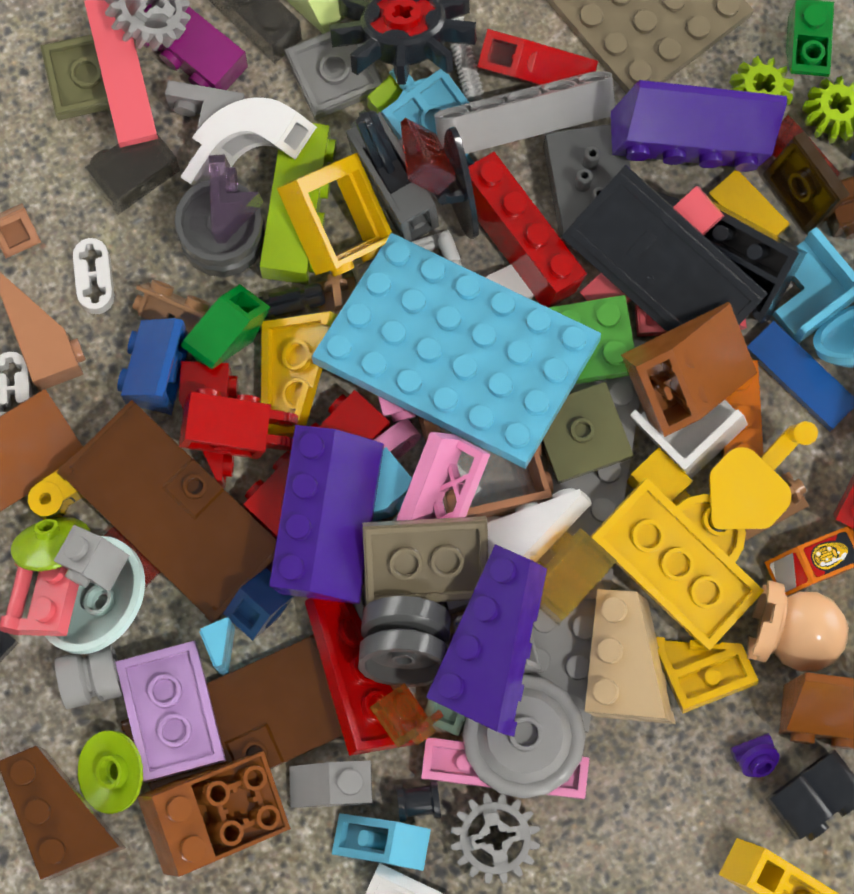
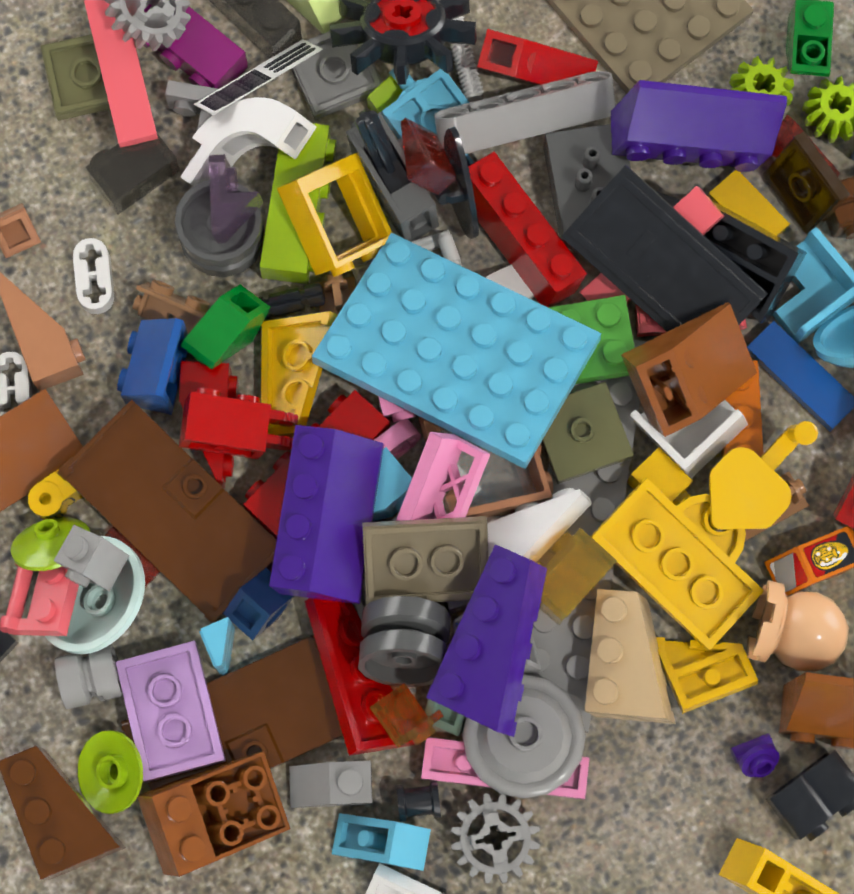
none -> sticker [194,39,323,115]

